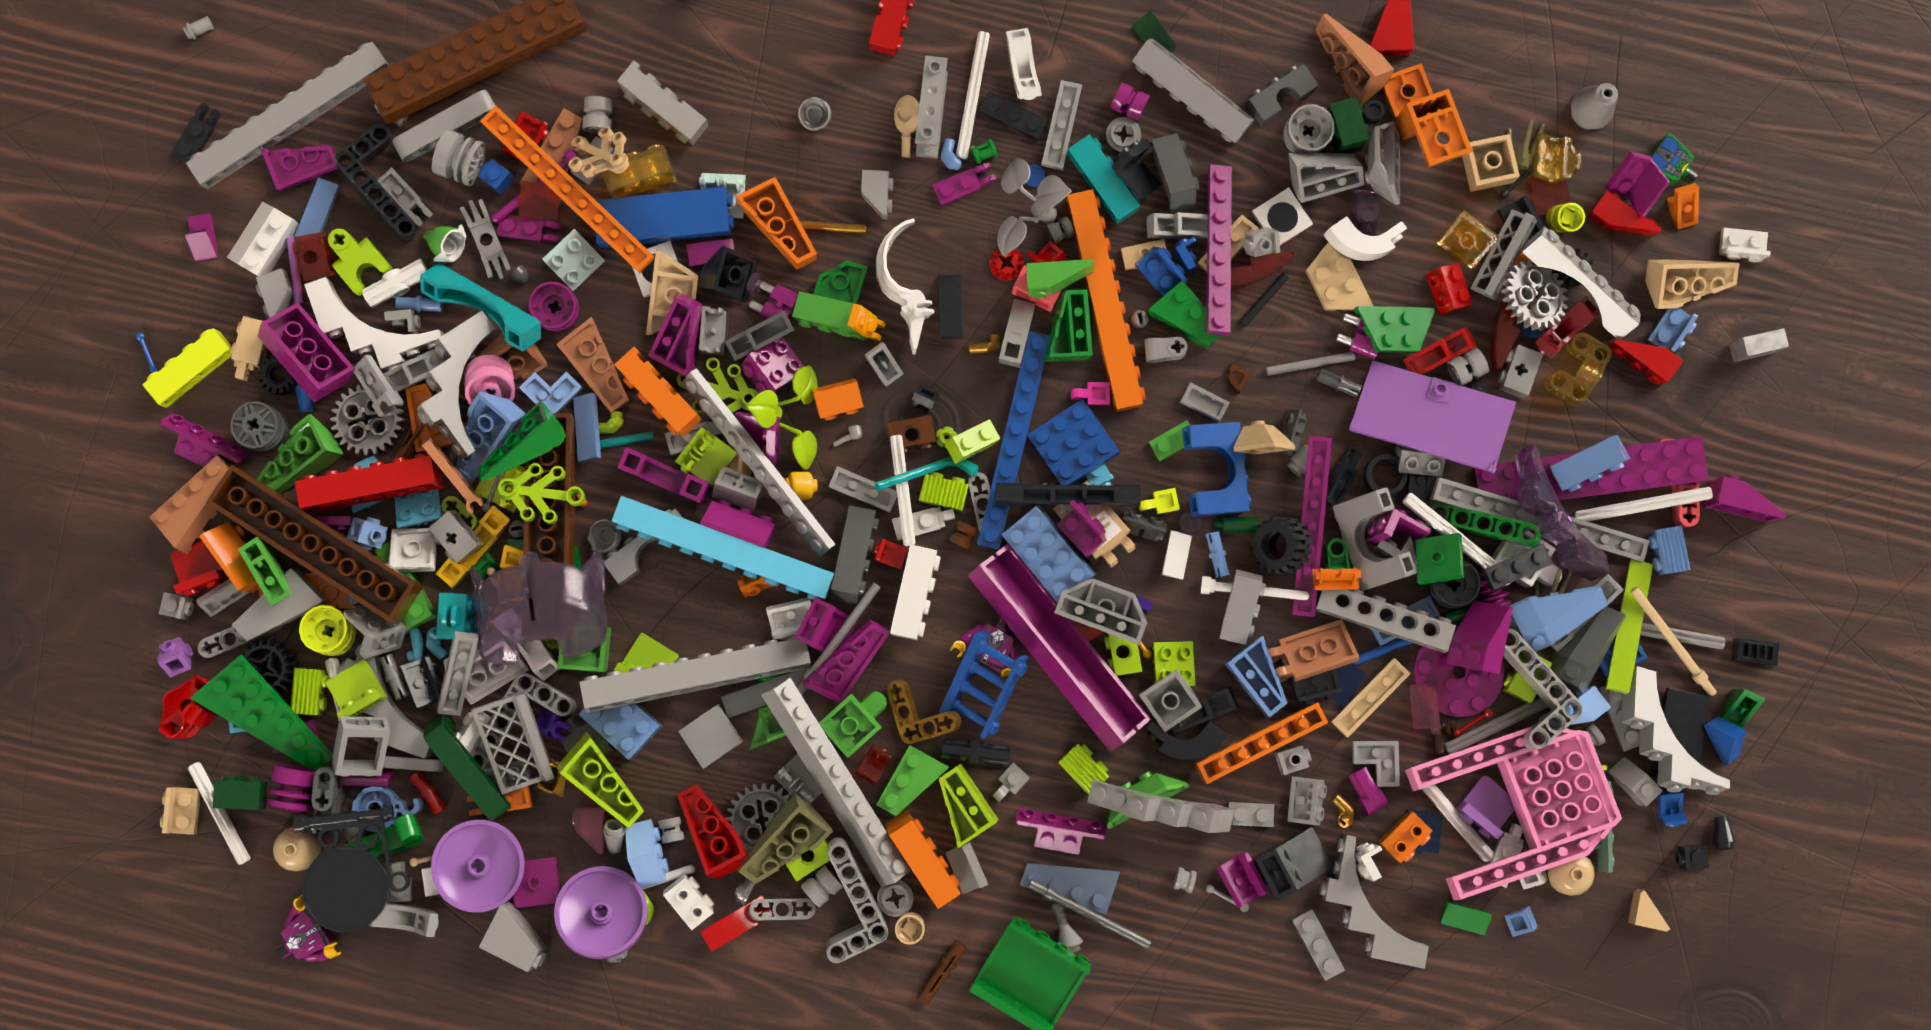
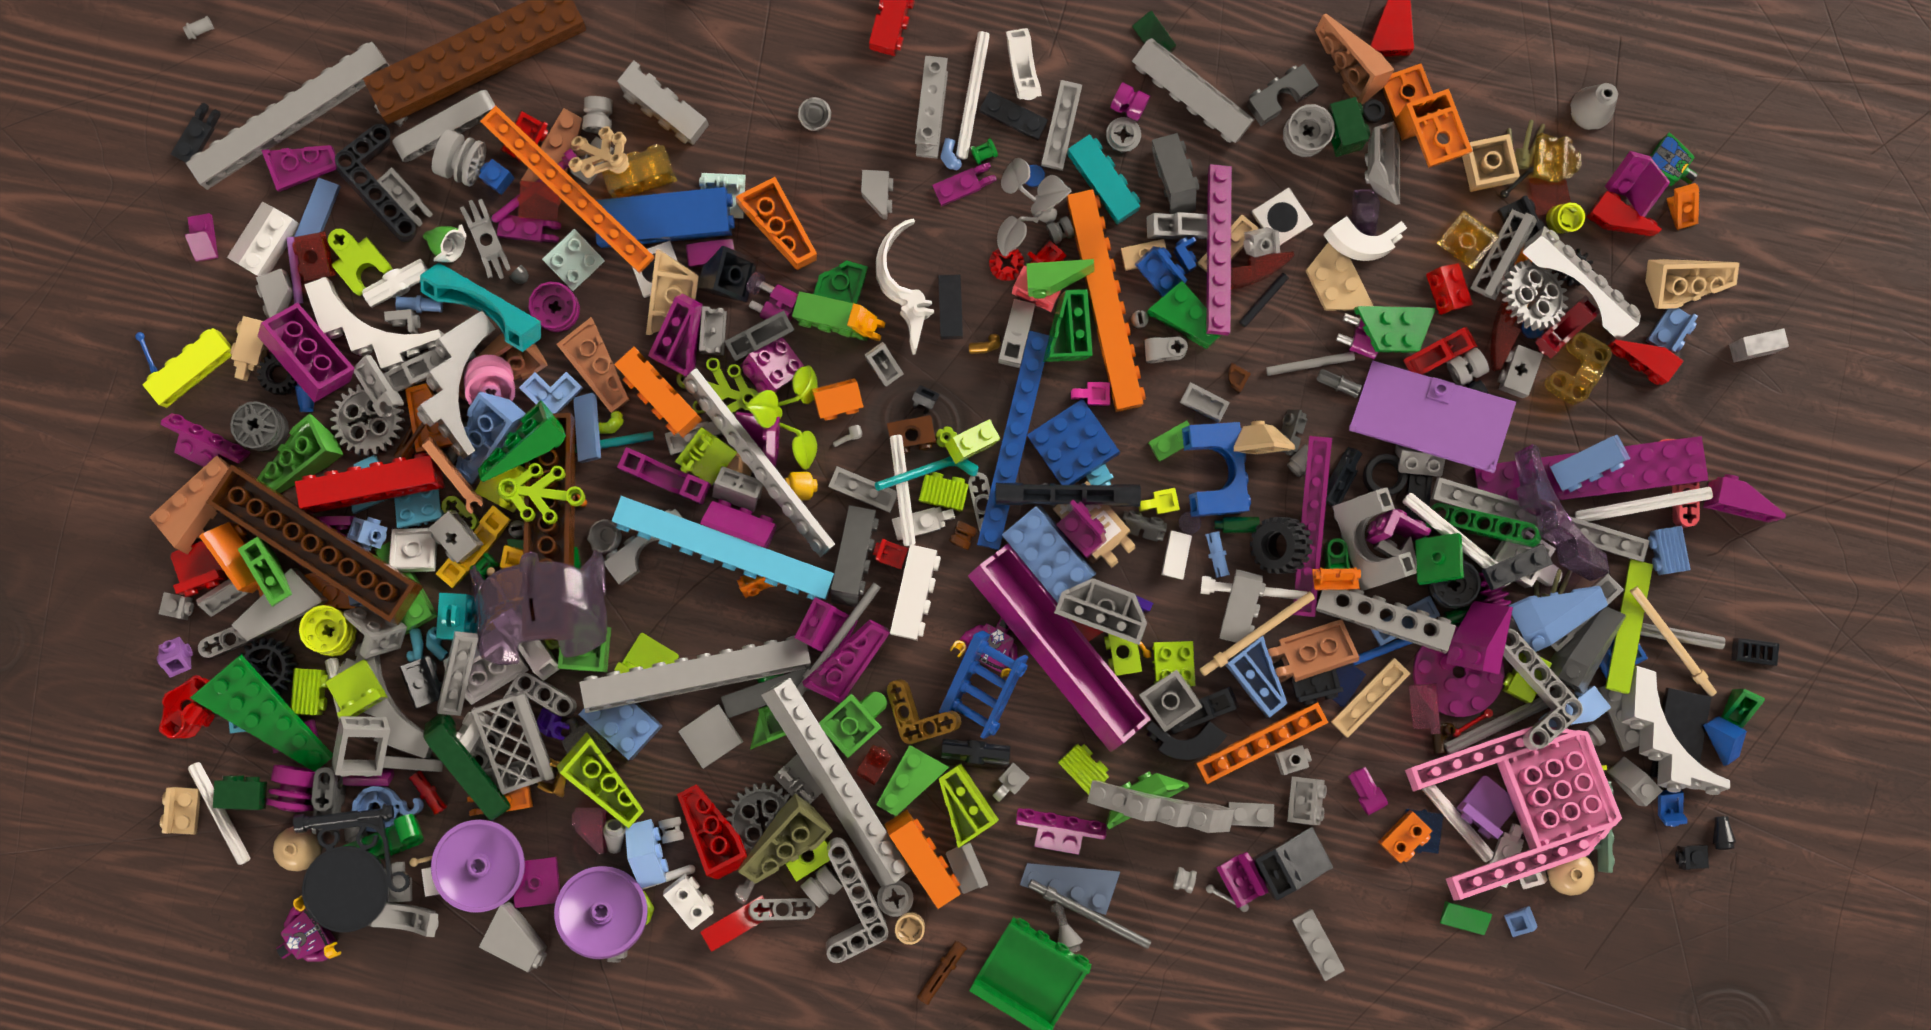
light grey pin [379,654,409,701] -> none
light grey hinge [482,472,505,512] -> none
white bracket [766,598,812,640] -> none
pearl gold bar [800,221,866,234] -> none
tan piece [894,95,919,158] -> none
black bracket [1111,139,1162,199] -> none
light grey wedge [1288,153,1364,203] -> none
light grey arch [1320,834,1429,969] -> none
pearl gold arm [1331,793,1354,828] -> none
light grey plate [1352,741,1400,787] -> none
white bracket [1355,842,1382,881] -> none
tan slope [1628,889,1670,932] -> none
white bracket [1719,228,1770,262] -> none
none -> tan bar [1200,591,1315,676]

